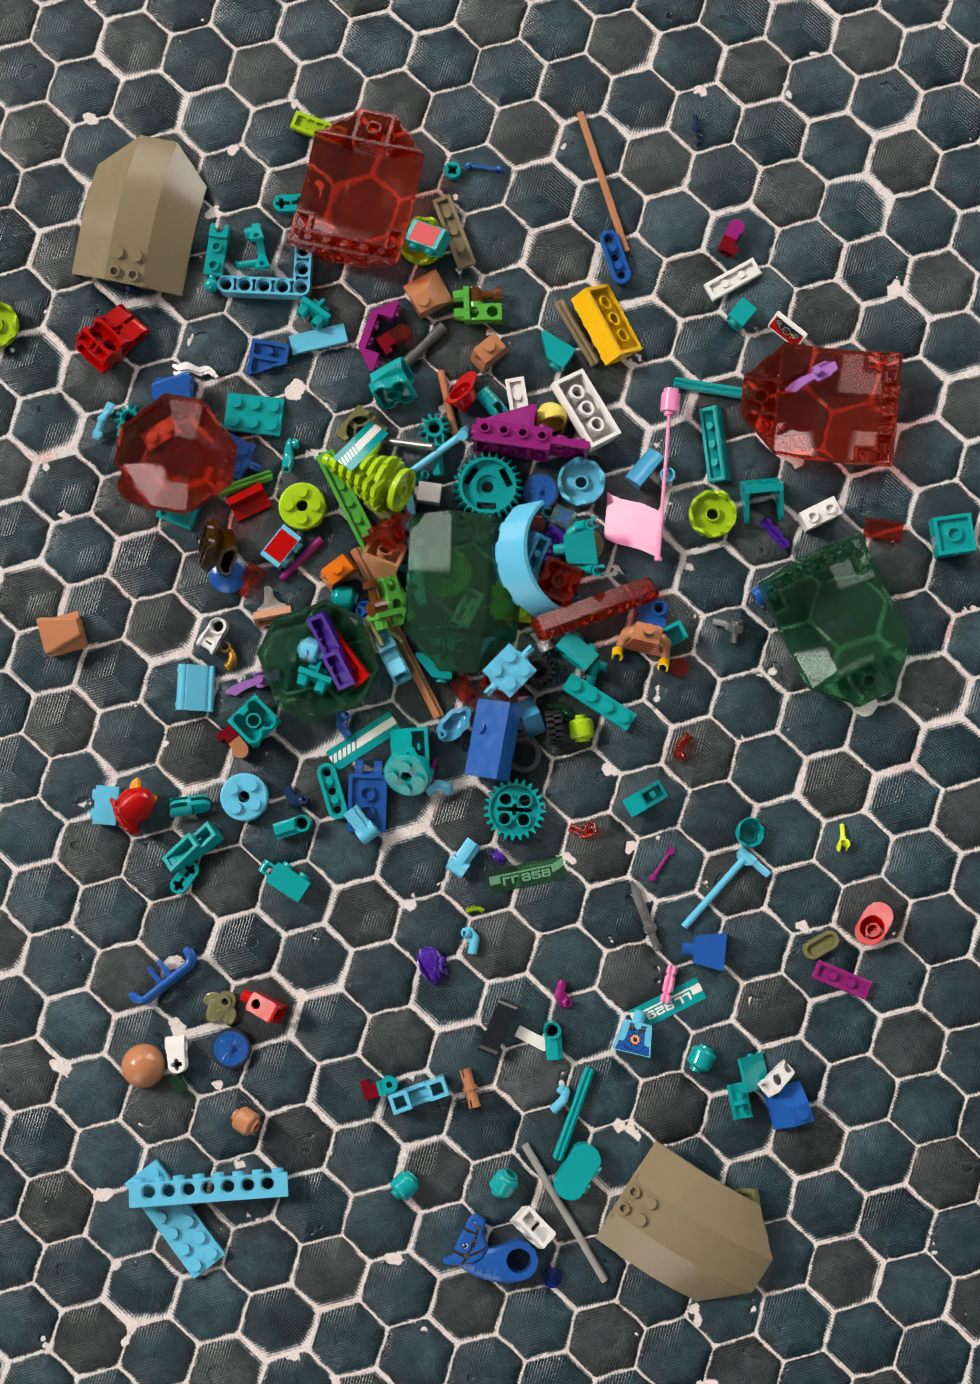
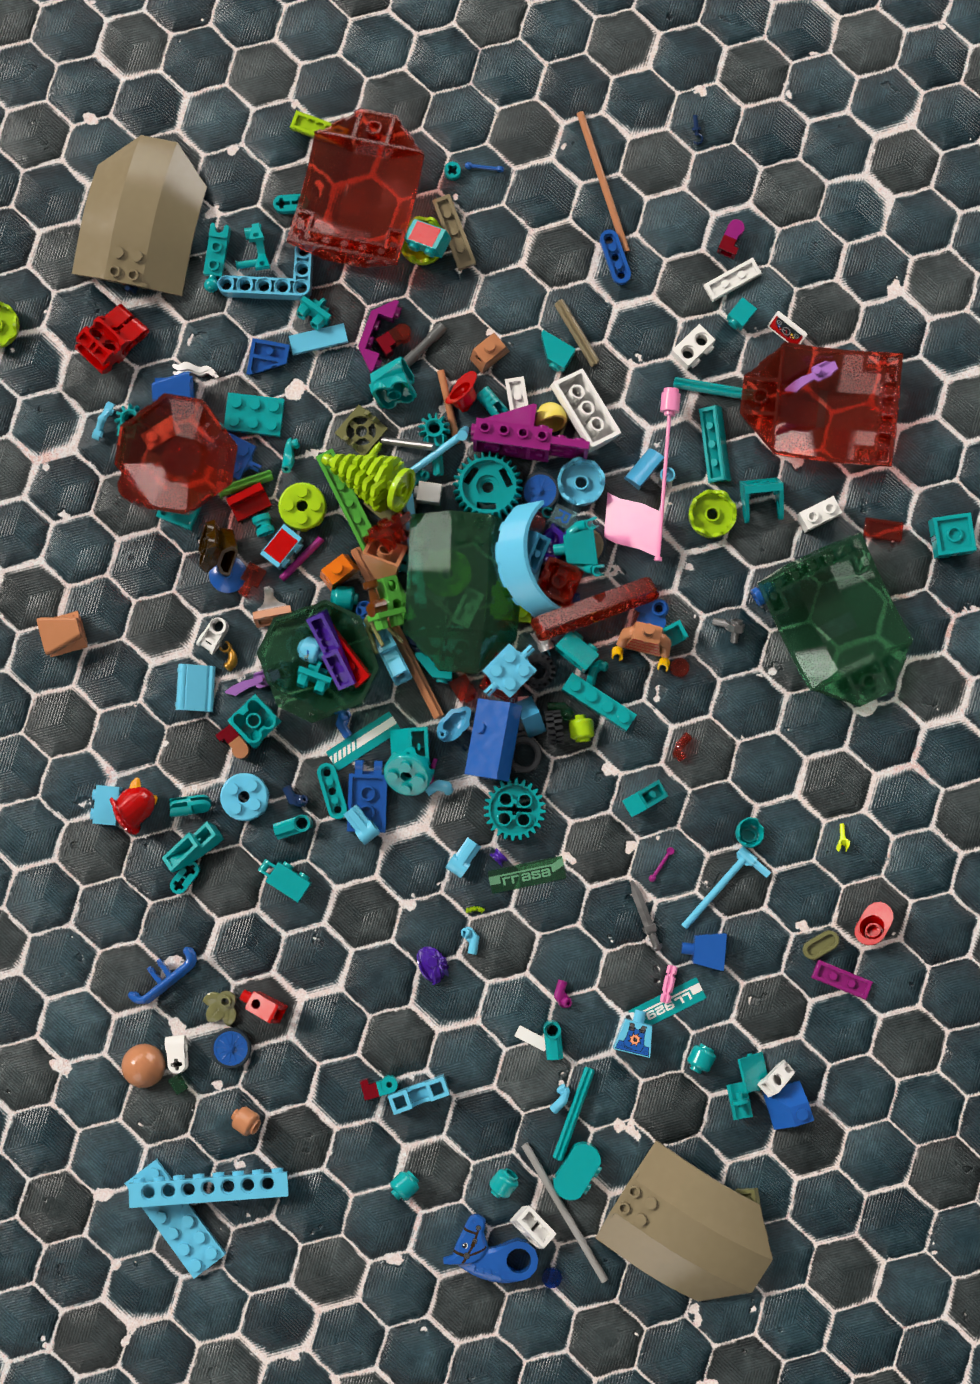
sticker [333,421,388,471] -> none
nougat slope [403,269,454,319] -> none
bright green hips [453,286,503,325] -> none
nougat pin [459,1068,481,1109] -> none
black beam [478,998,518,1057] -> none
clear red arm [568,821,597,838] -> none
yellow slope [571,283,643,365] -> none
dark purple axle [760,517,791,550] -> none
none -> teal wheel [251,513,275,537]
none -> white brick [671,324,715,370]

